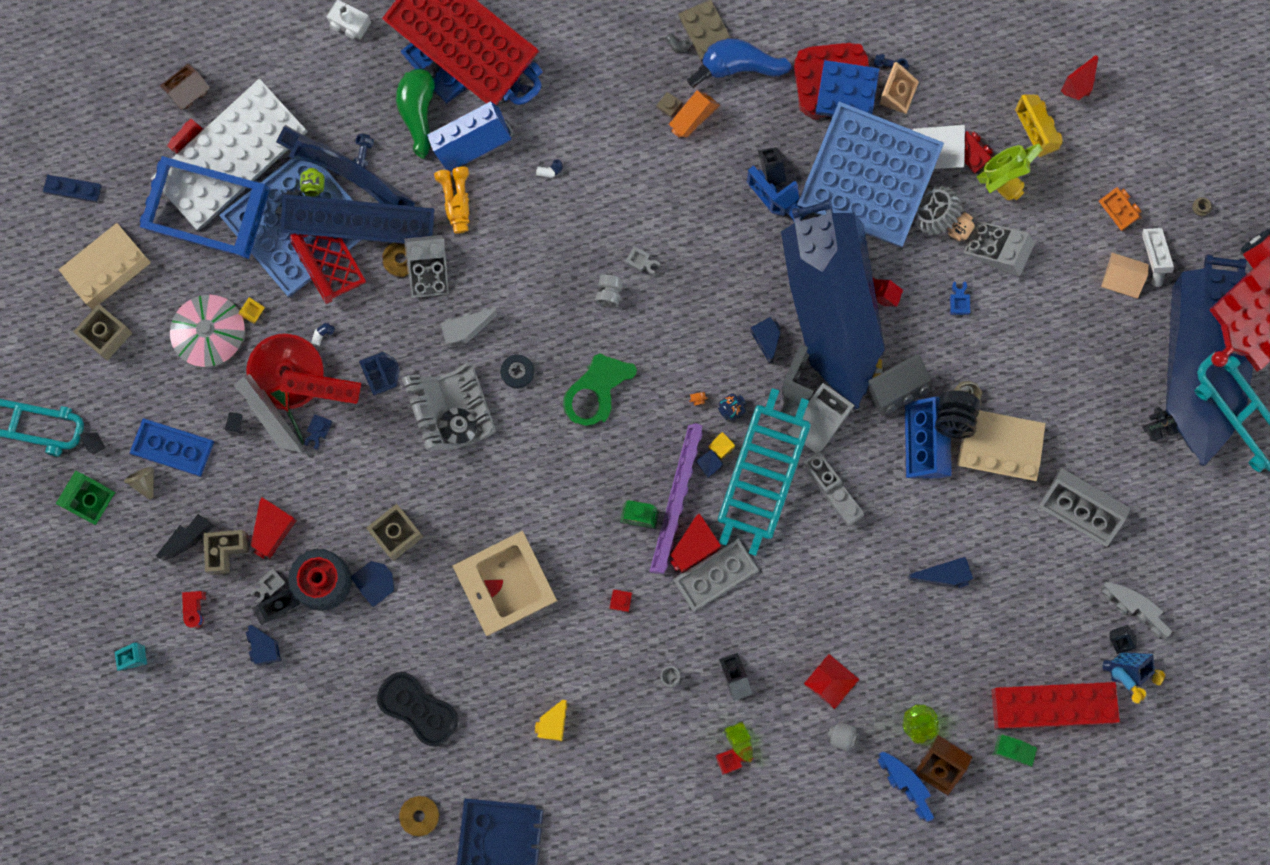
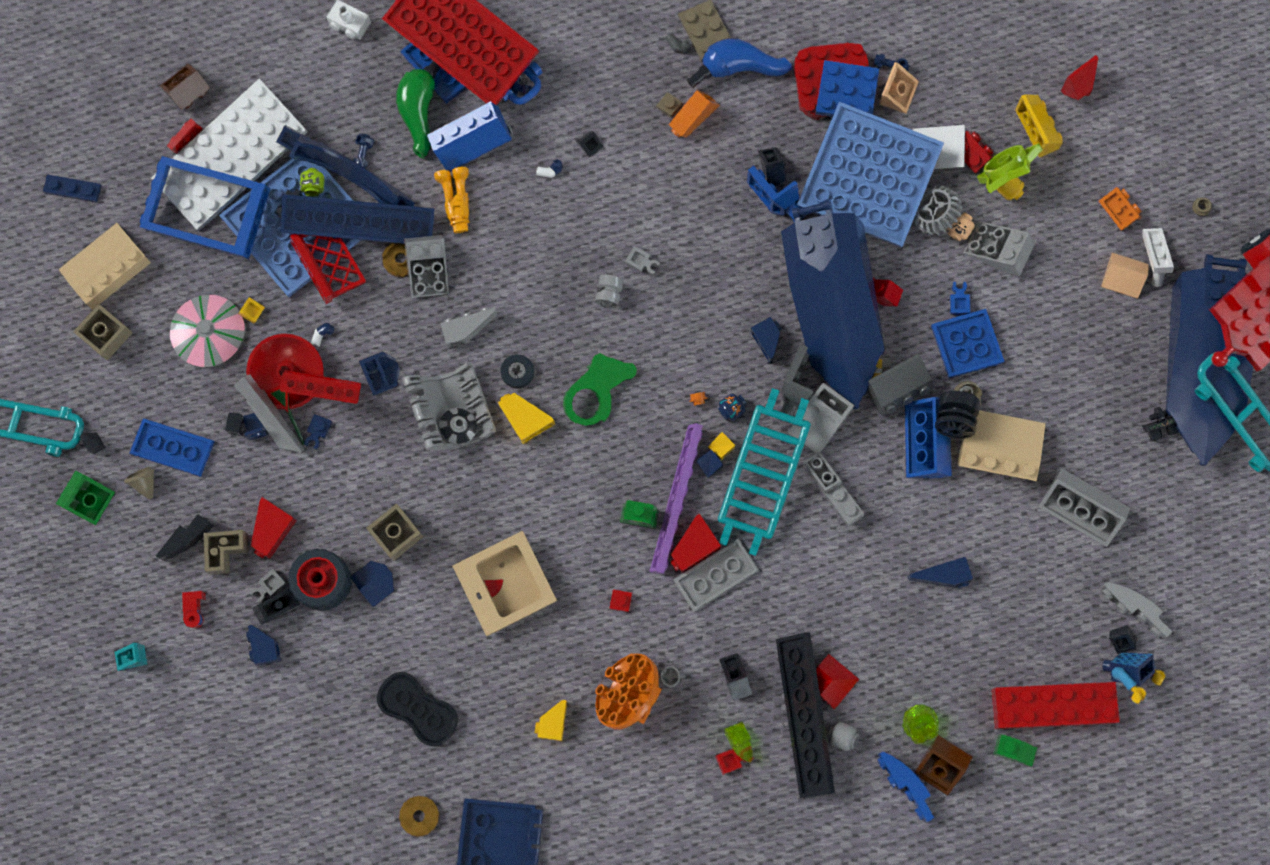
none -> dark blue bracket [243,413,268,441]
none -> yellow slope [498,393,555,444]
none -> black slope [576,131,604,157]
none -> orange bracket [595,653,662,730]
none -> black plate [776,632,835,798]
none -> blue plate [931,309,1004,379]

